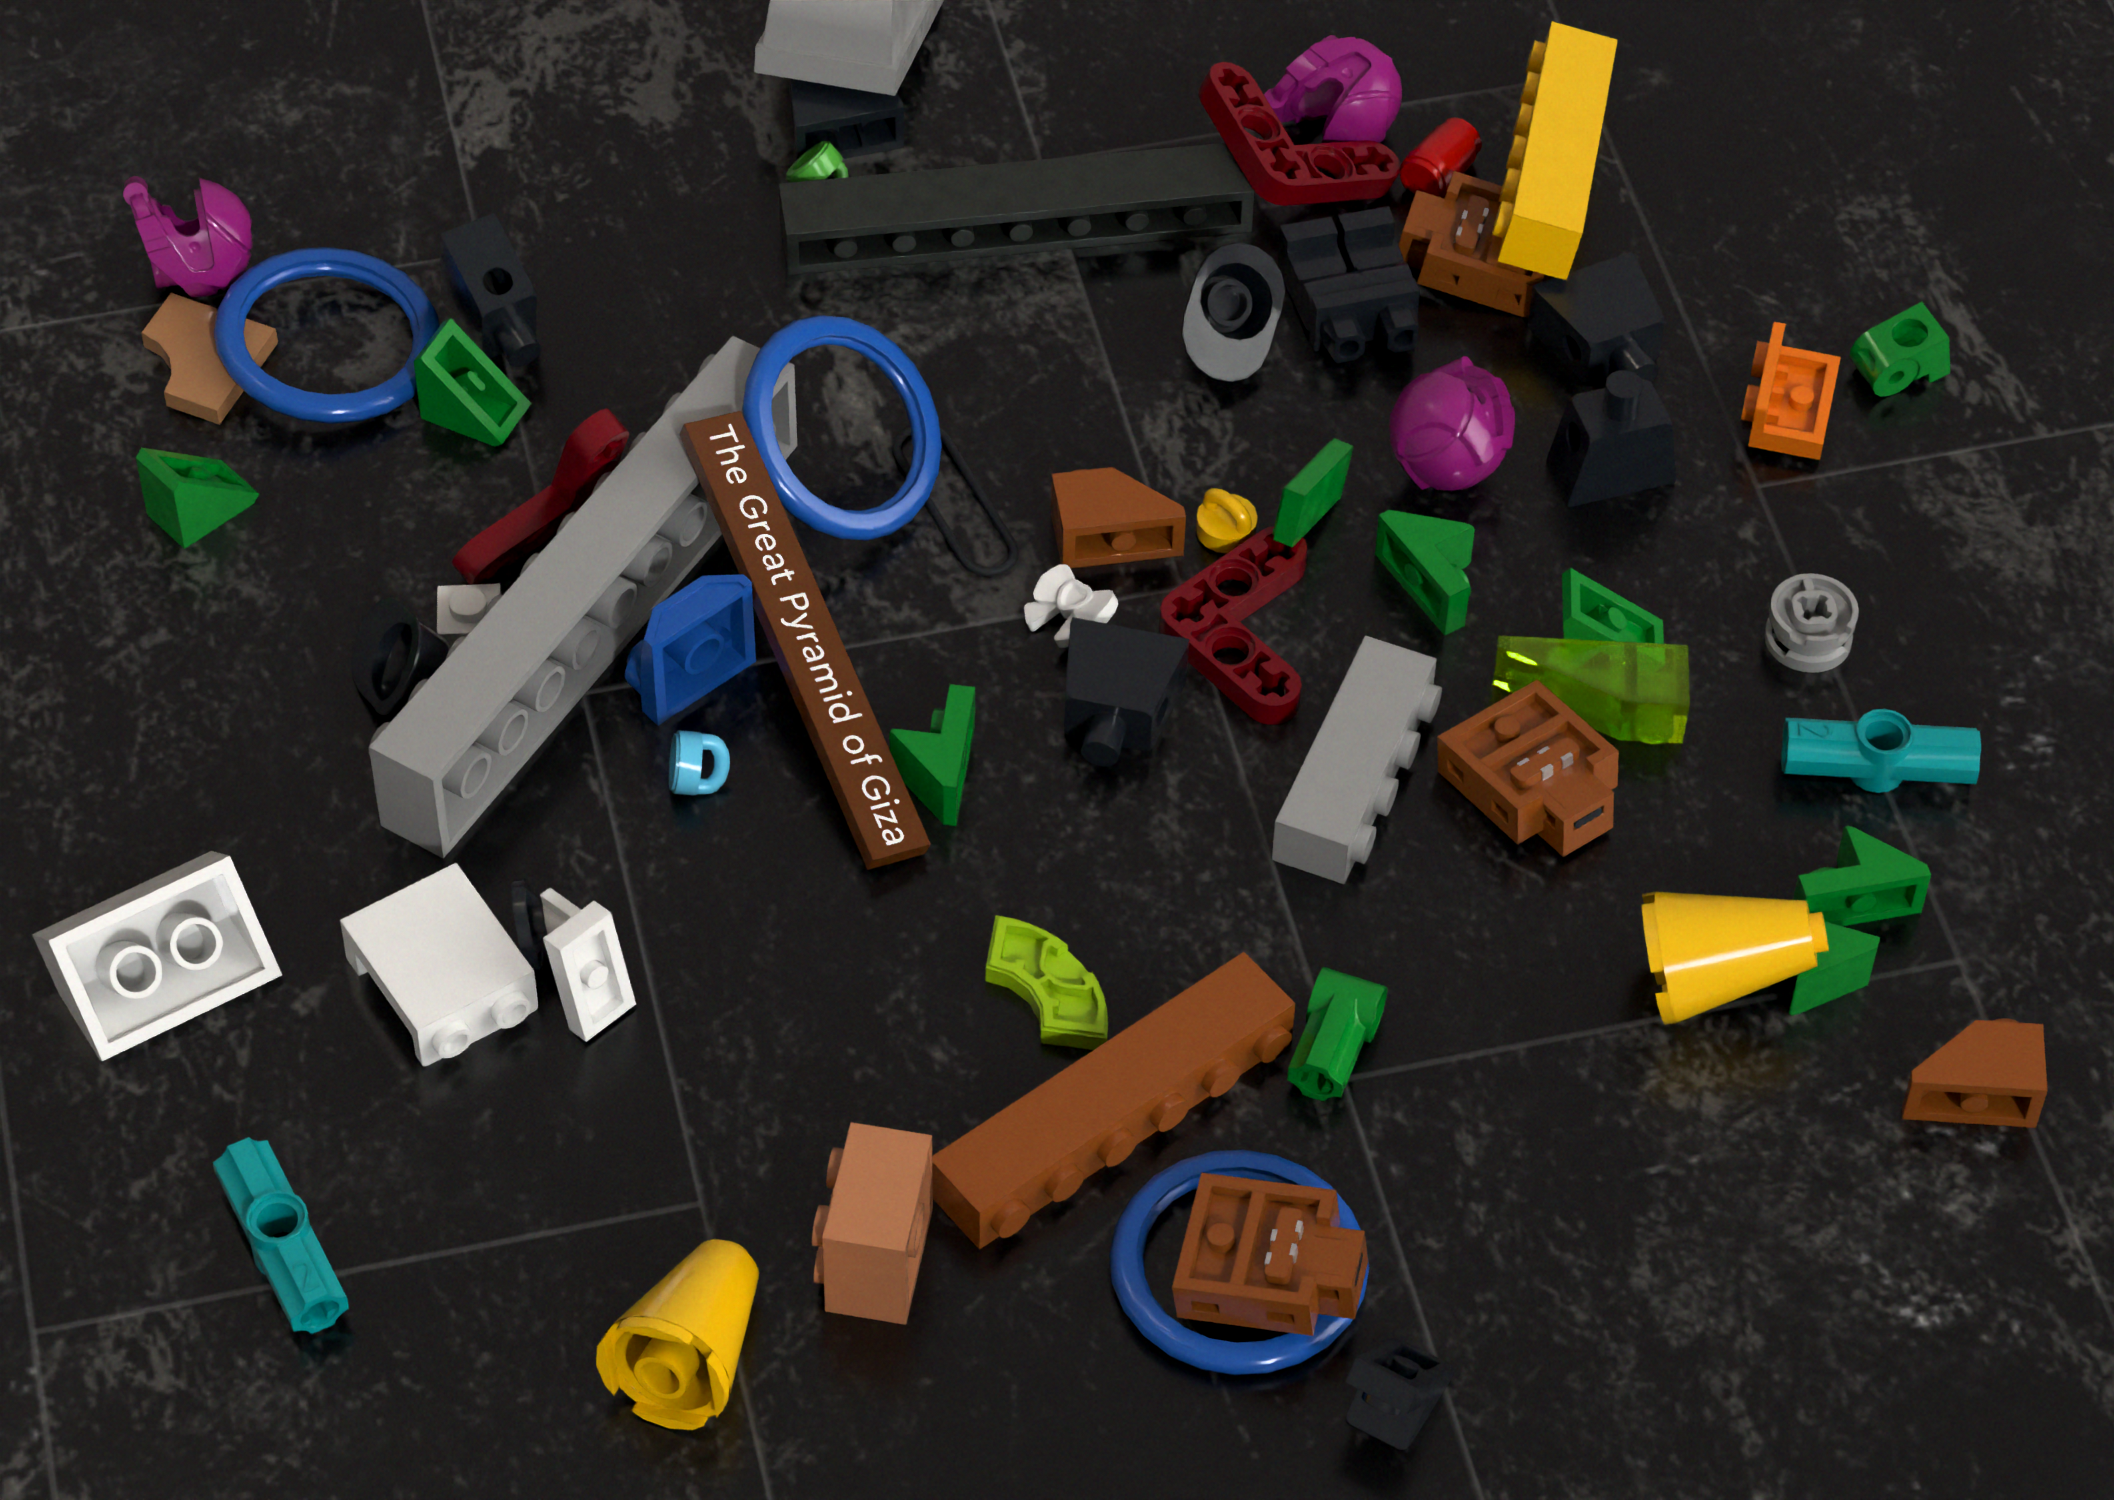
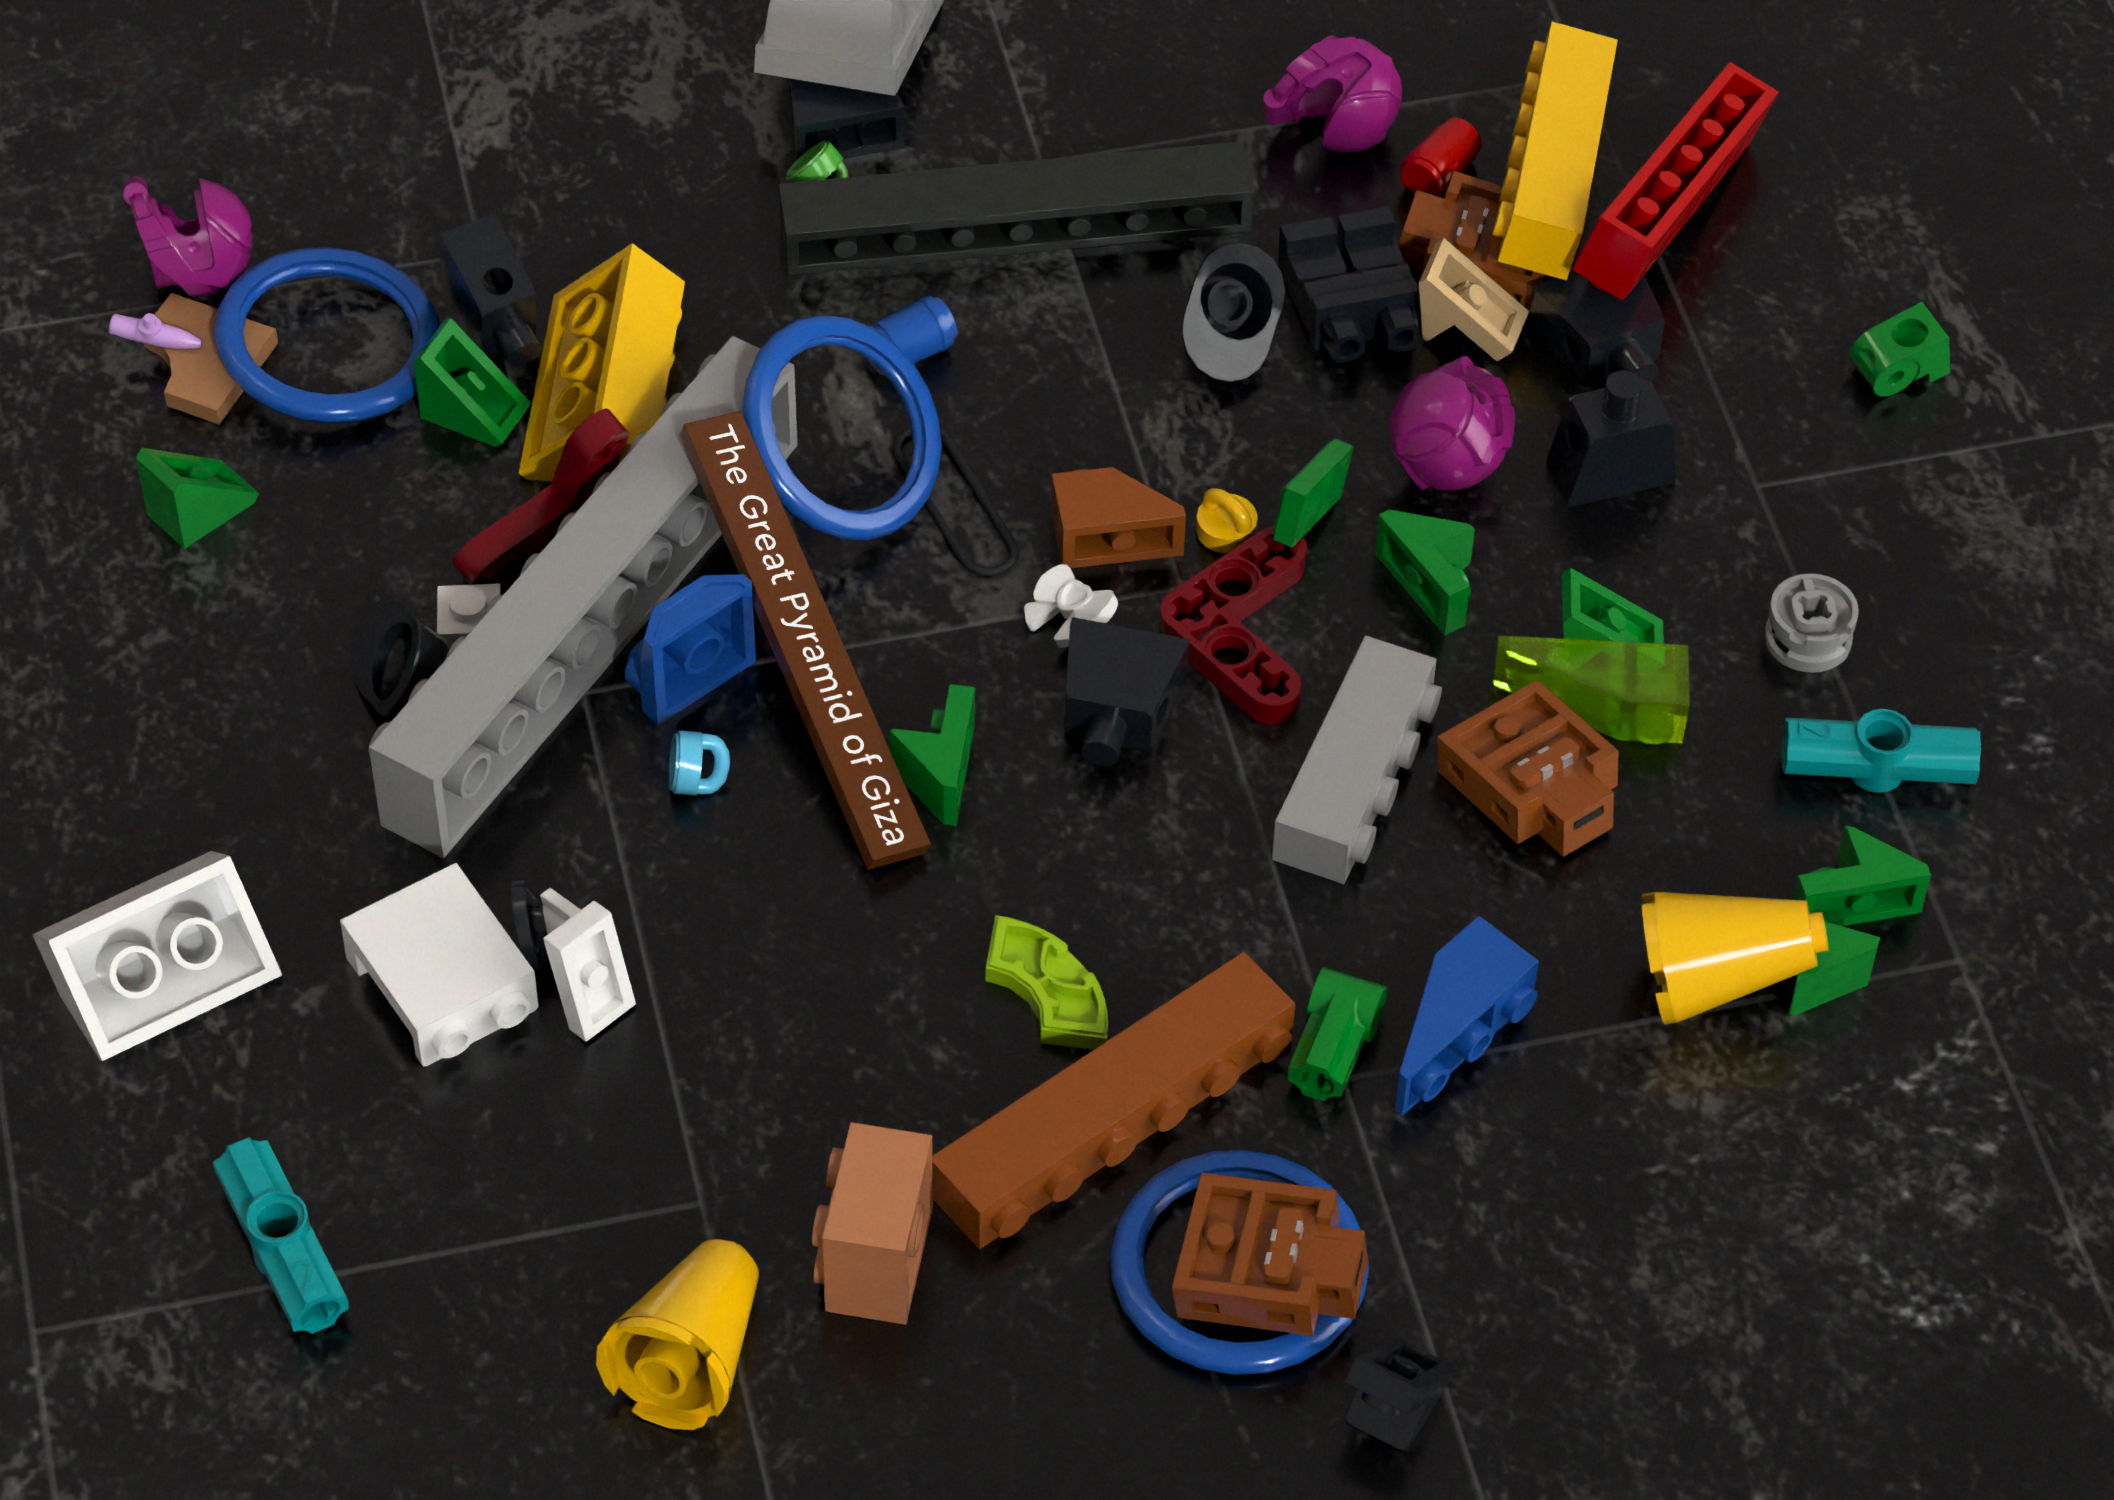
dark red beam [1198,62,1401,206] -> none
orange bracket [1741,322,1841,460] -> none
dark orange slope [1902,1018,2048,1128] -> none
none -> lavender helmet [109,313,203,349]
none -> yellow slope [518,243,685,482]
none -> blue piece [869,296,958,375]
none -> blue slope [1395,916,1539,1116]
none -> tan slope [1419,238,1529,361]
none -> red brick [1572,62,1779,301]

